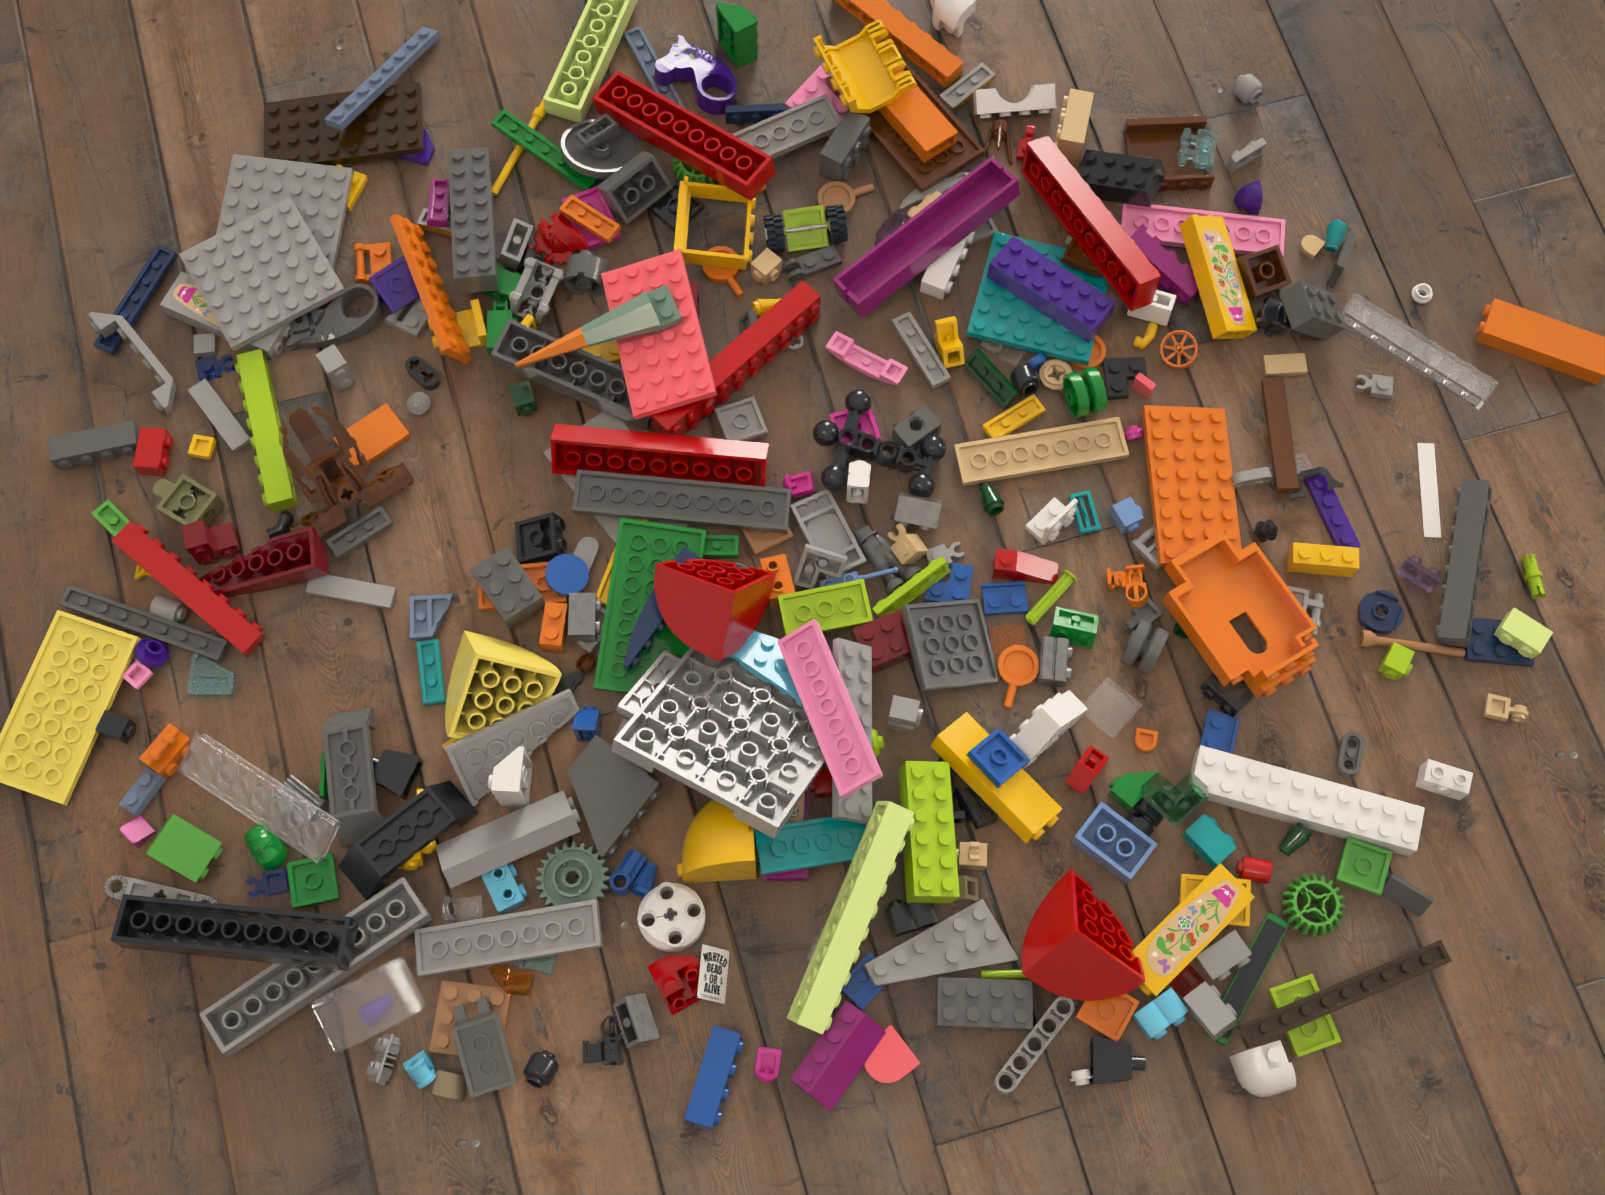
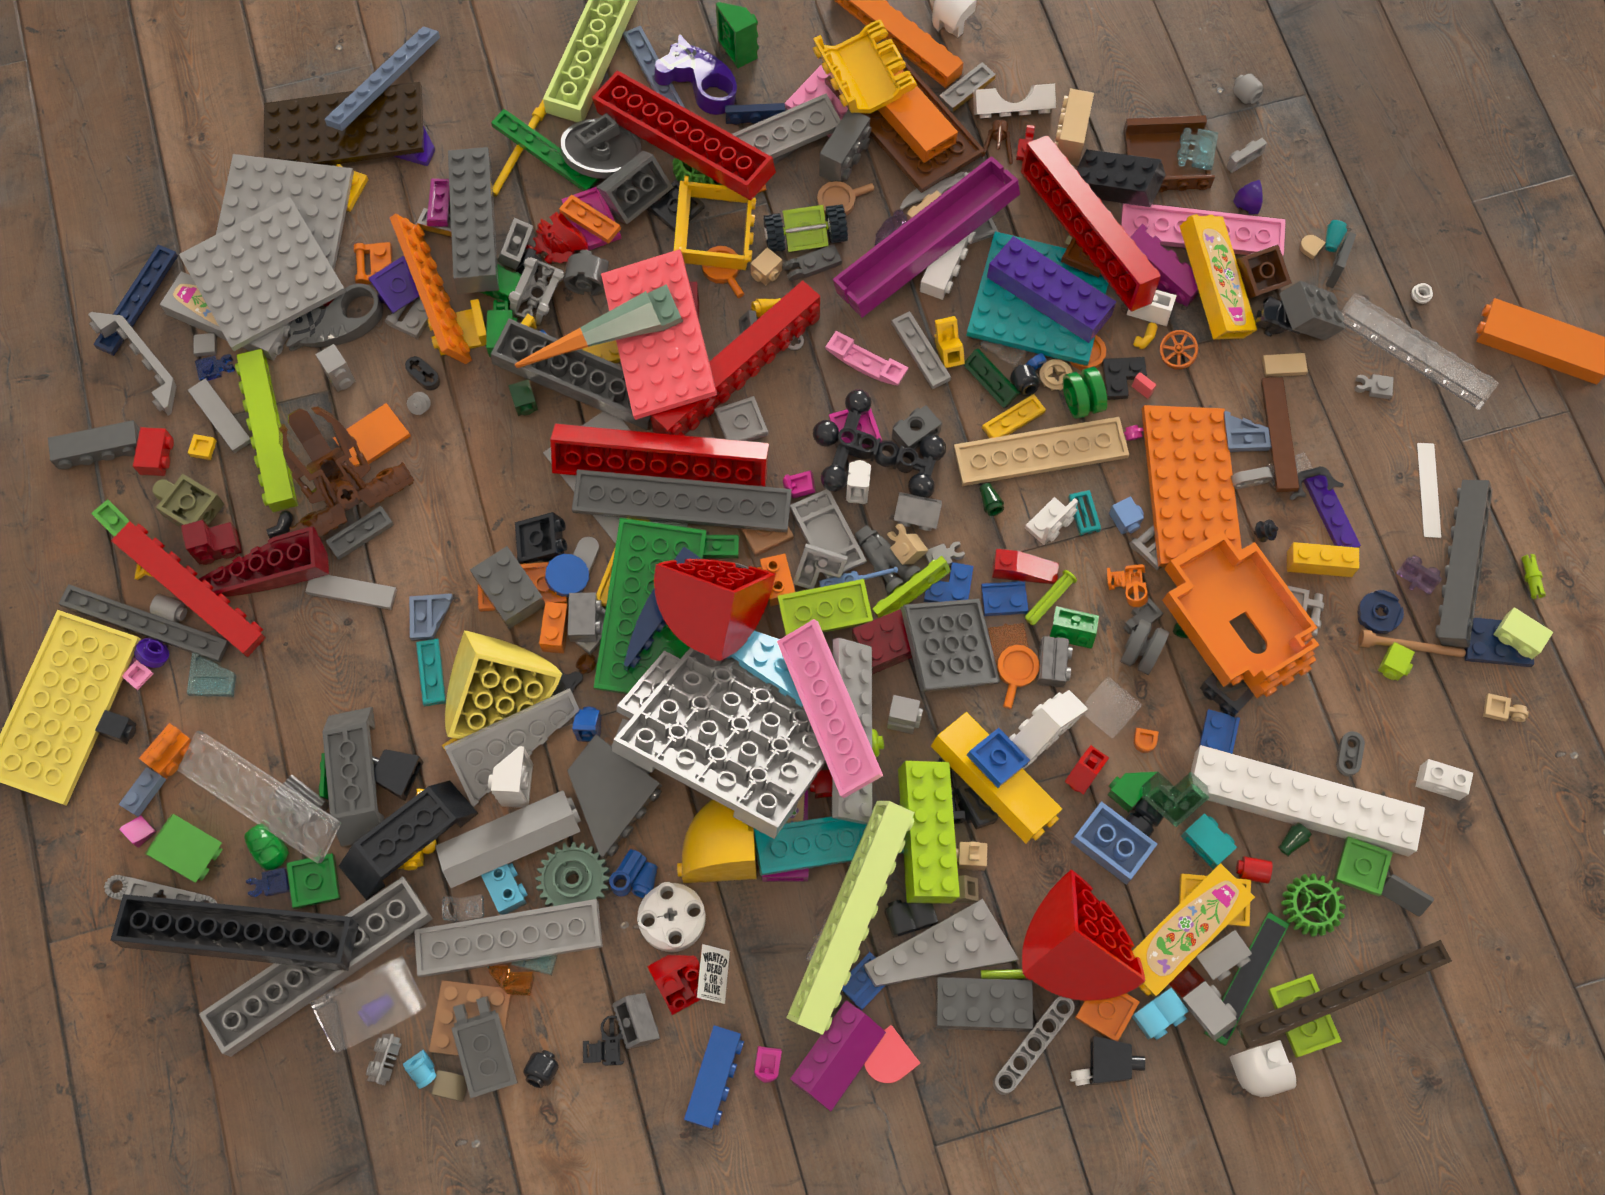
none -> sand blue wing [1223,411,1271,452]

